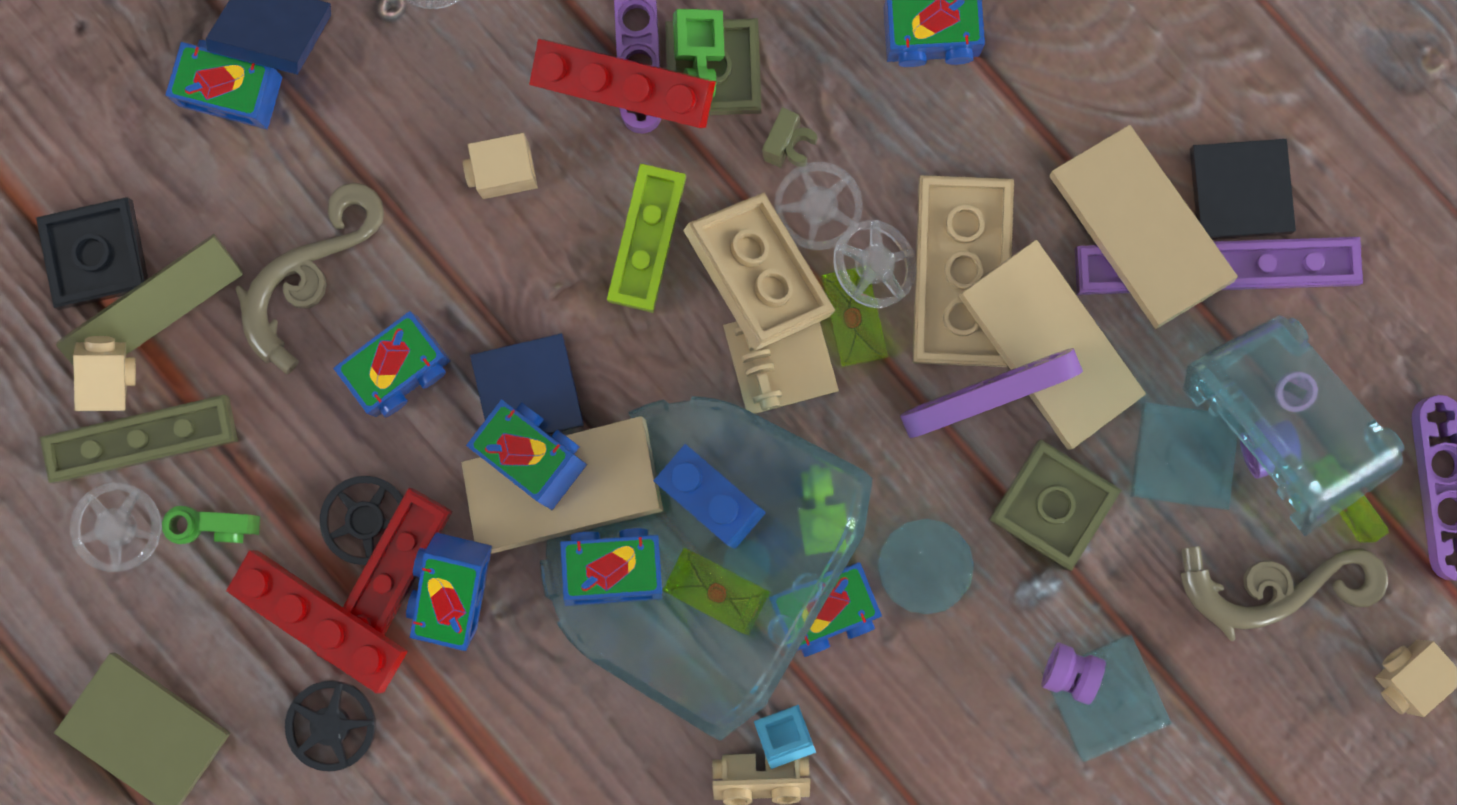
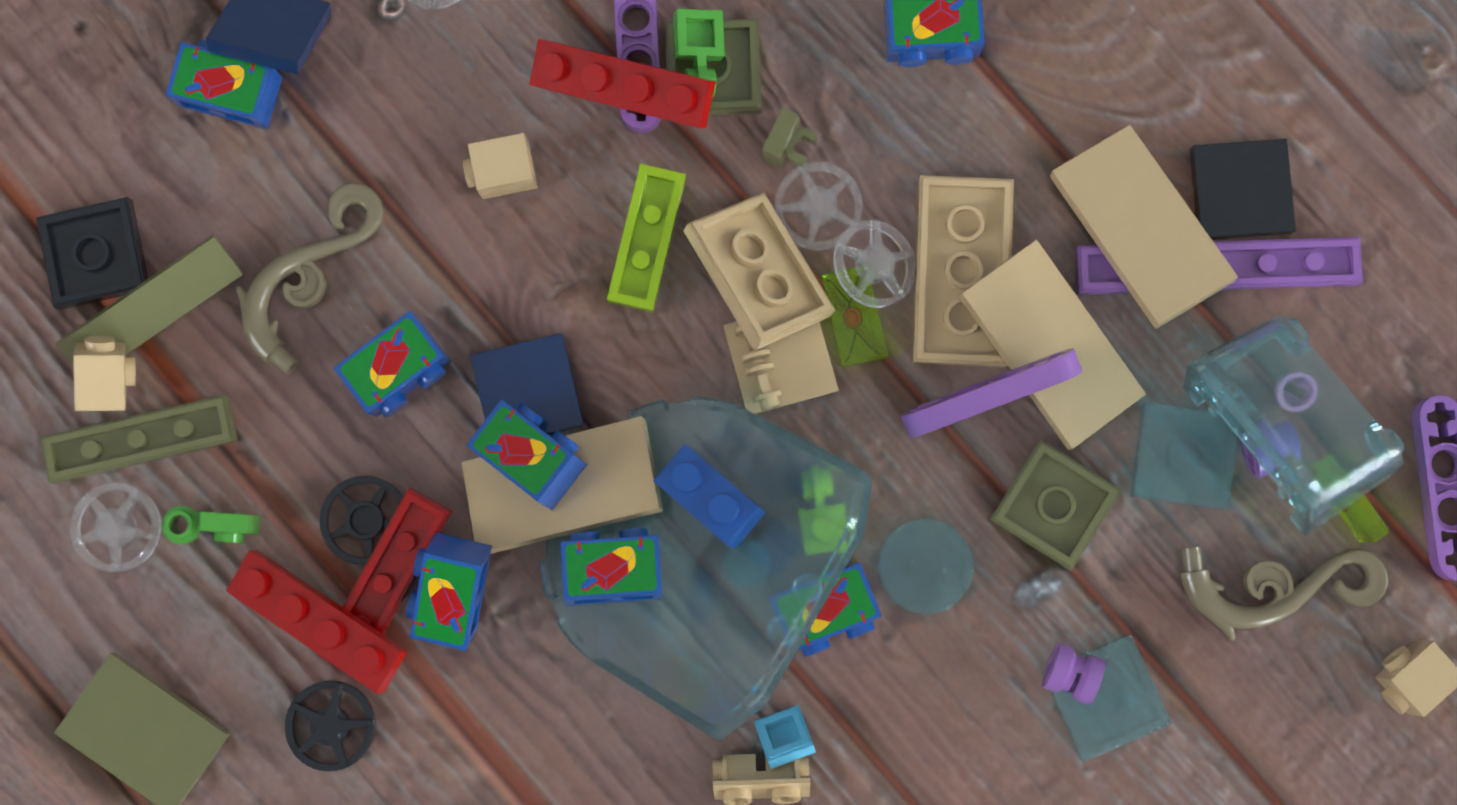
clear neon green tile [662,547,771,635] -> none

